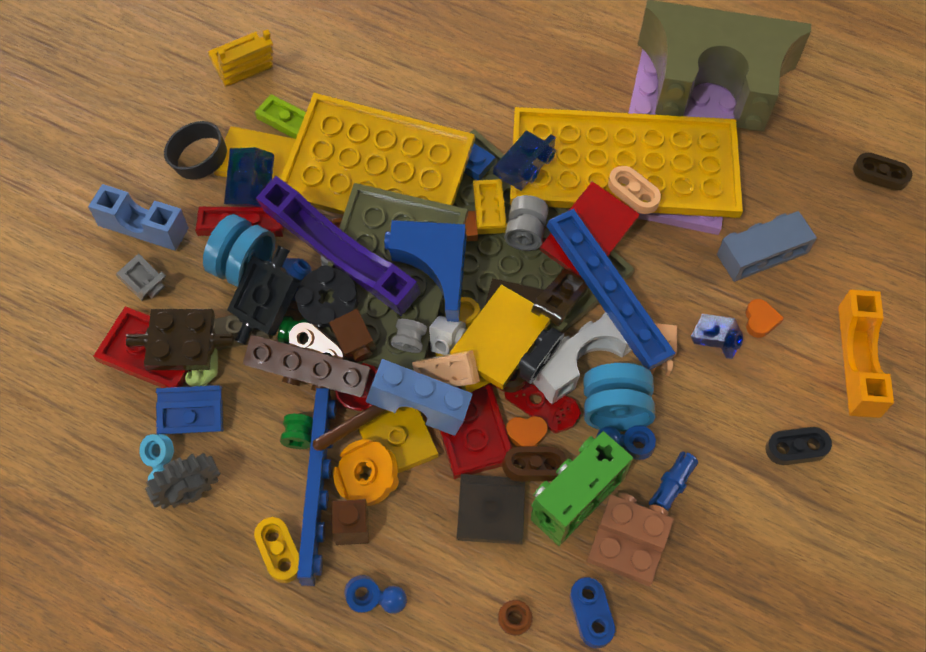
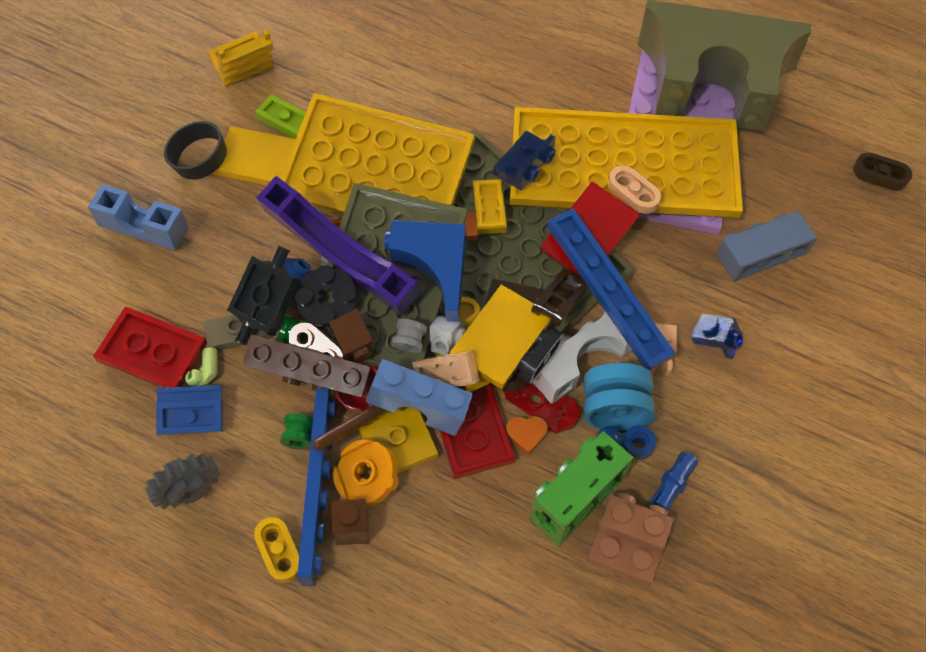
light grey bracket [116,253,166,301] -> none
dark brown plate [126,309,234,370] -> none
medium azure plate [139,434,174,481] -> none
red tile [195,206,284,237] -> none
dark azure wheel [203,214,276,287] -> none
clear blue bracket [224,147,274,207] -> none
blue plate [344,575,407,614] -> none
clear smoke plate [457,474,525,545] -> none
blue plate [464,144,496,180] -> none
dark orange plate [498,600,532,636] -> none
reddish brown plate [502,447,567,482] -> none
light grey wheel [504,195,549,251] -> none
blue plate [570,577,615,648] -> none
orange tile [745,299,784,338] -> none
black plate [765,427,832,465] -> none
light orange arch [838,289,894,418] -> none

